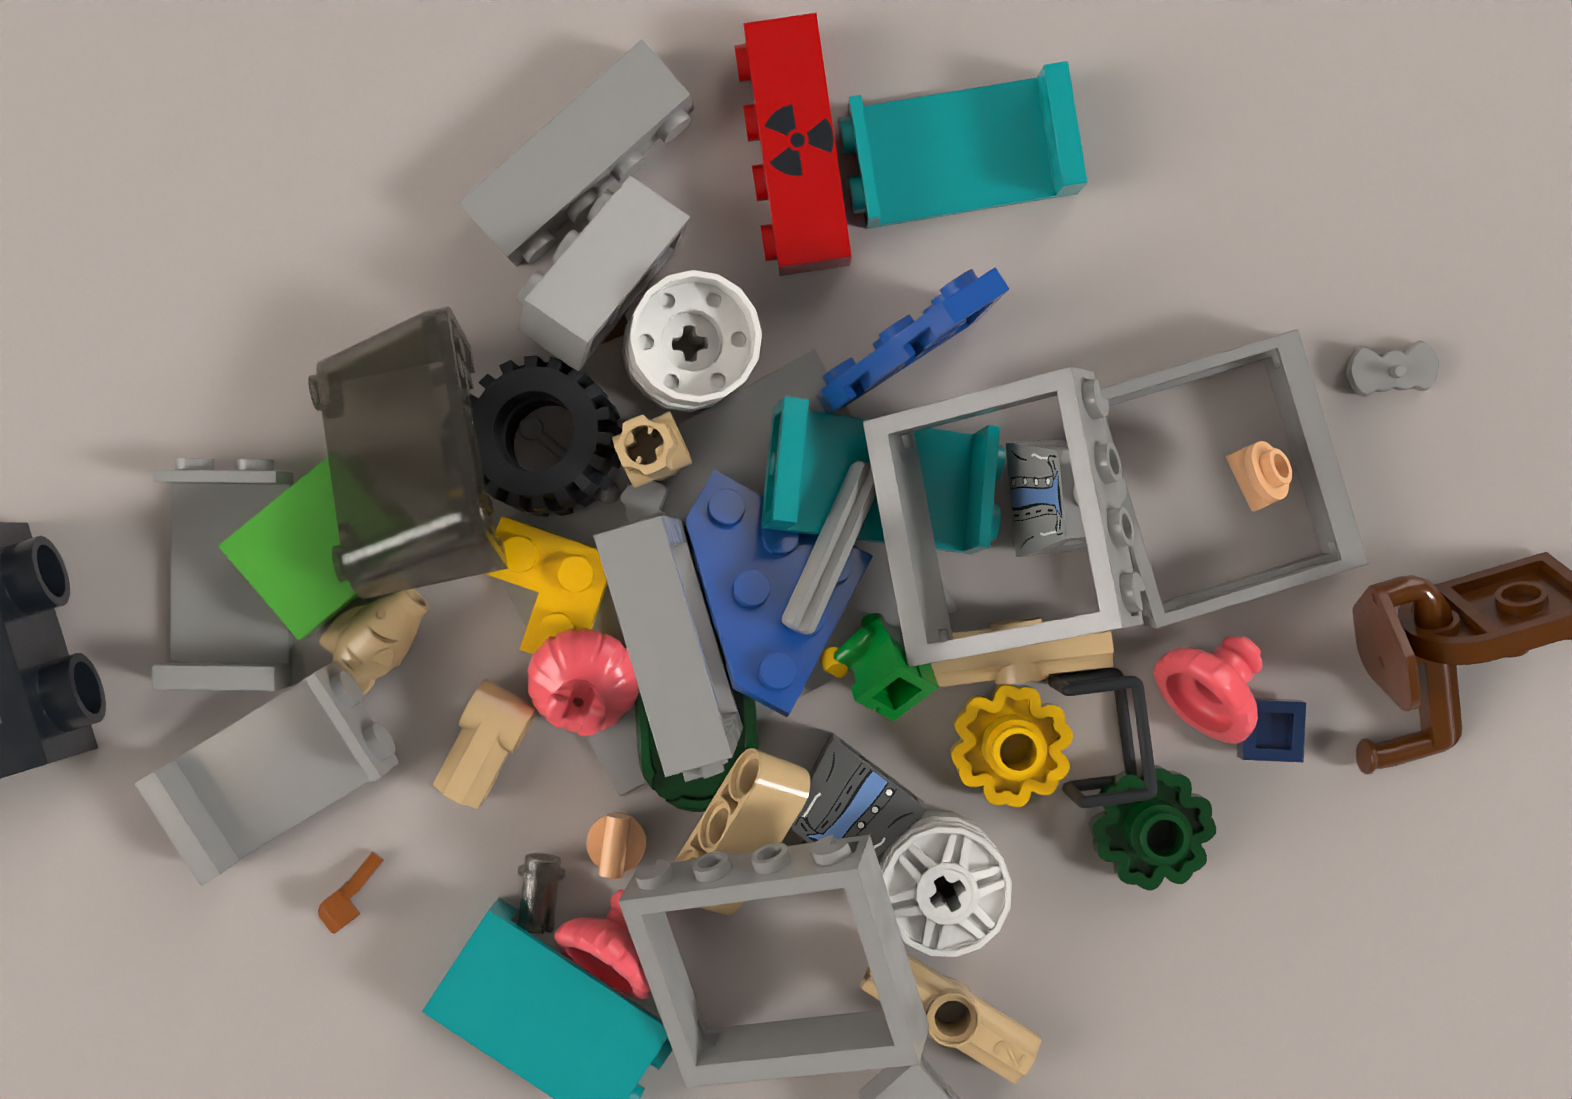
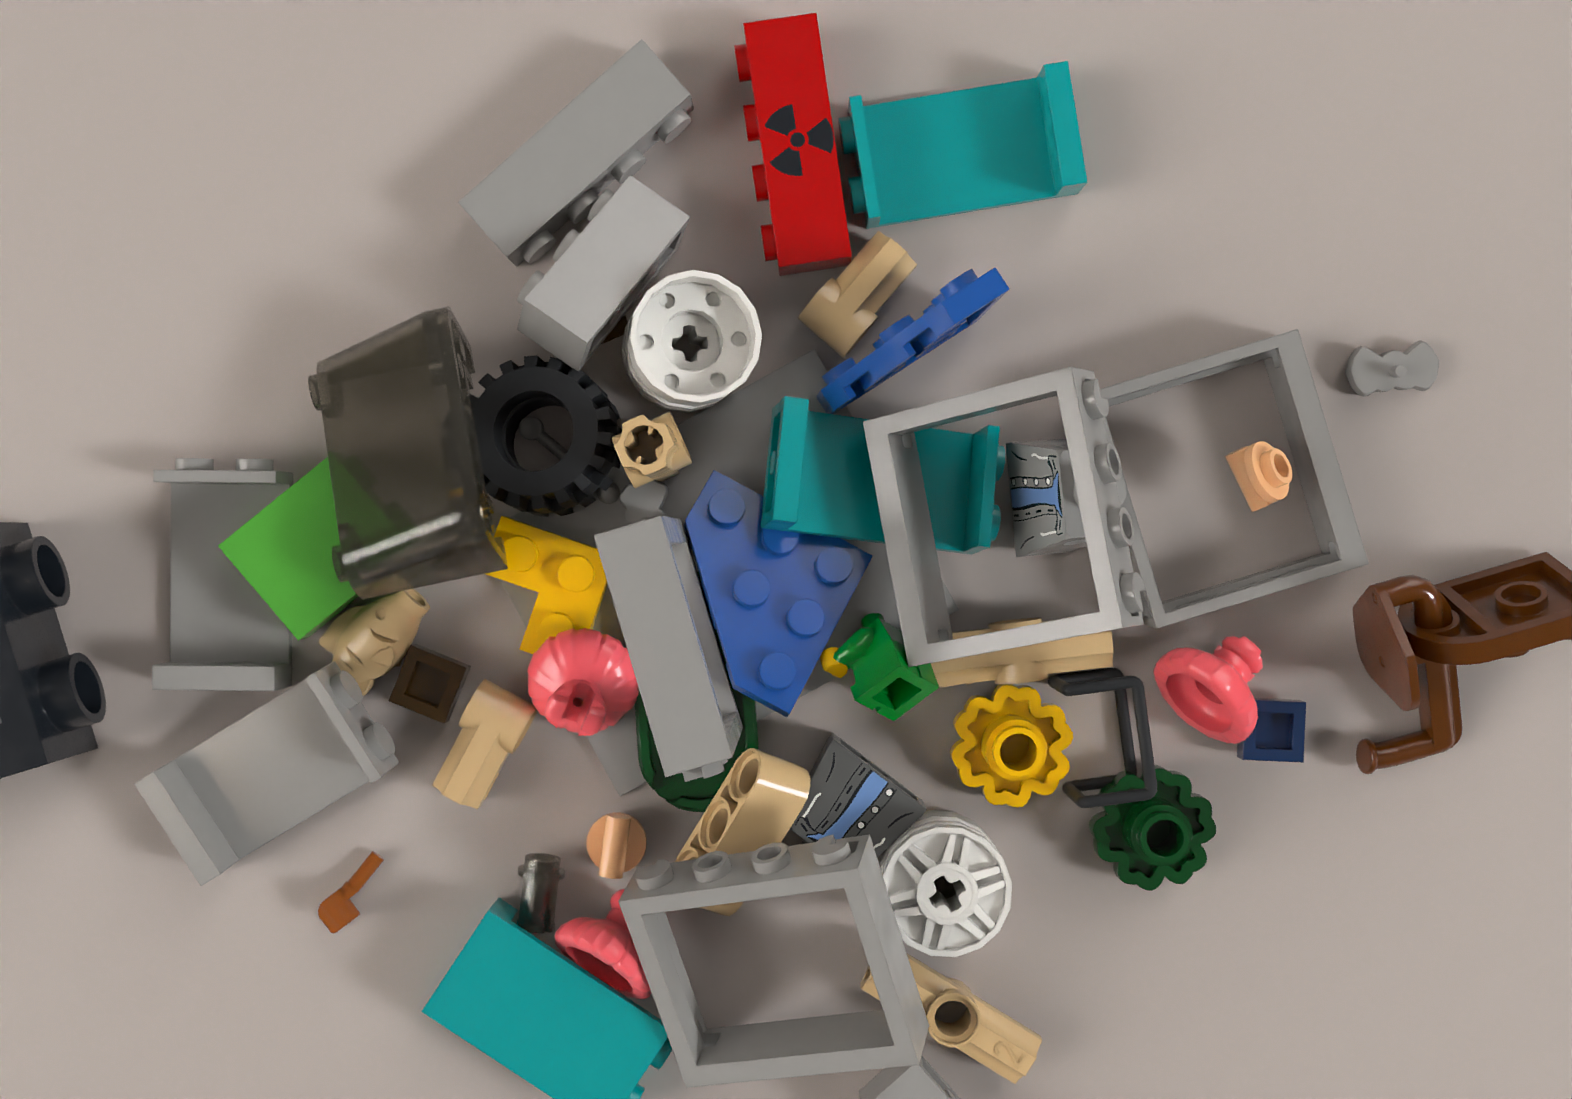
light grey axle [782,461,876,635] -> none
none -> dark brown plate [389,644,471,724]
none -> tan piece [798,231,917,358]

